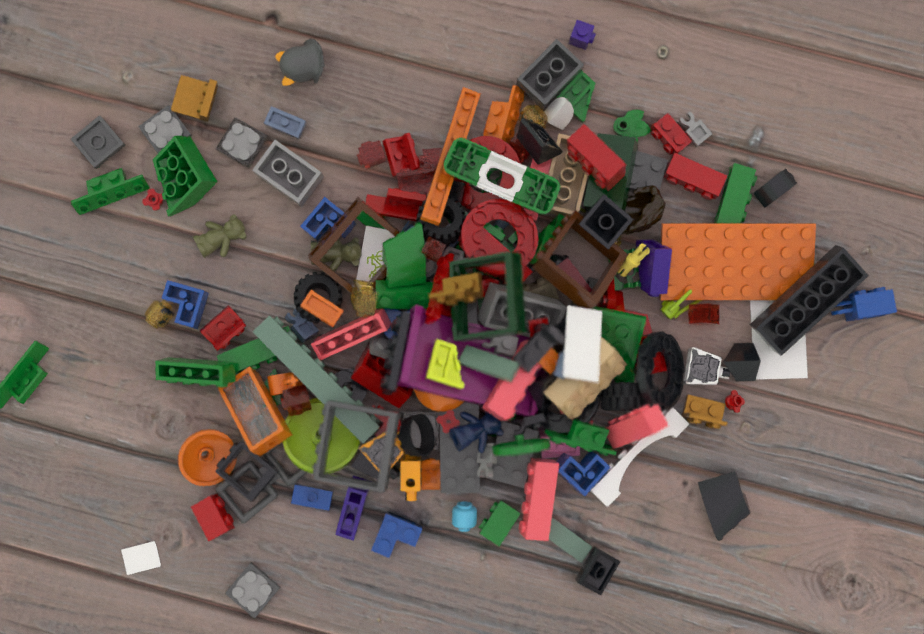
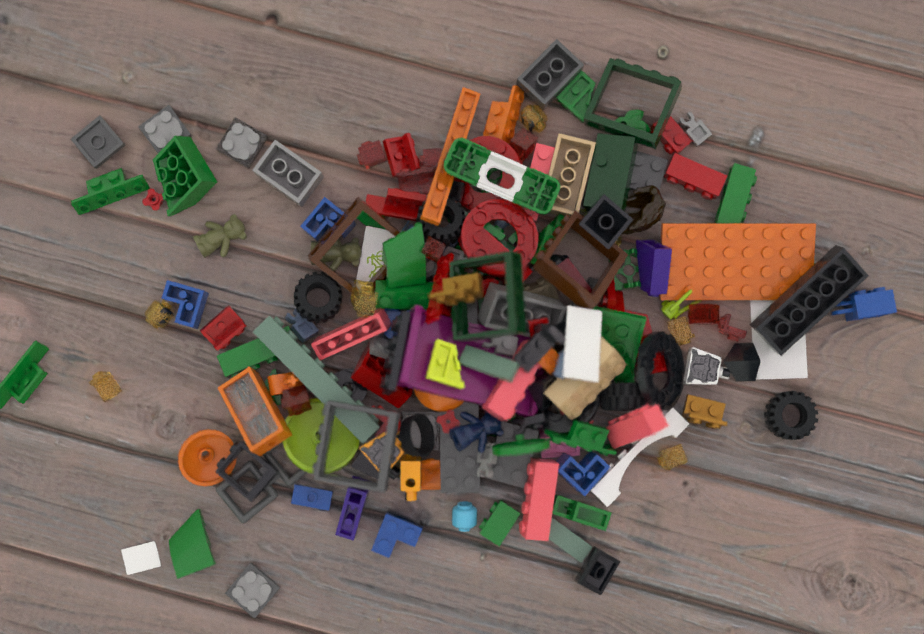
green brick [155,357,235,387] -> none
pearl gold bracket [171,75,218,122] -> none
red brick [191,494,235,542] -> none
sand blue plate [264,106,307,139] -> none
dark grey hair [275,38,325,86] -> none
orange tile [300,290,344,328] -> none
black slope [517,118,563,165] -> none
white brick [544,97,574,130] -> none
red brick [567,124,626,191] -> none
dark purple brick [569,20,596,50] -> none
light yellow pin [618,244,650,277] -> none
black slope [698,471,751,541] -> none
red plate [725,390,745,413] -> none
black brick [753,169,797,208] -> none
none -> clear yellow bracket [89,371,122,402]
none -> green slope [169,509,216,579]
none -> green slope [552,494,612,531]
none -> dark green window [584,58,682,149]
none -> clear yellow bracket [657,444,688,471]
none -> clear yellow bracket [667,316,695,346]
none -> clear red bracket [717,314,747,342]
none -> black tyre [764,391,819,440]

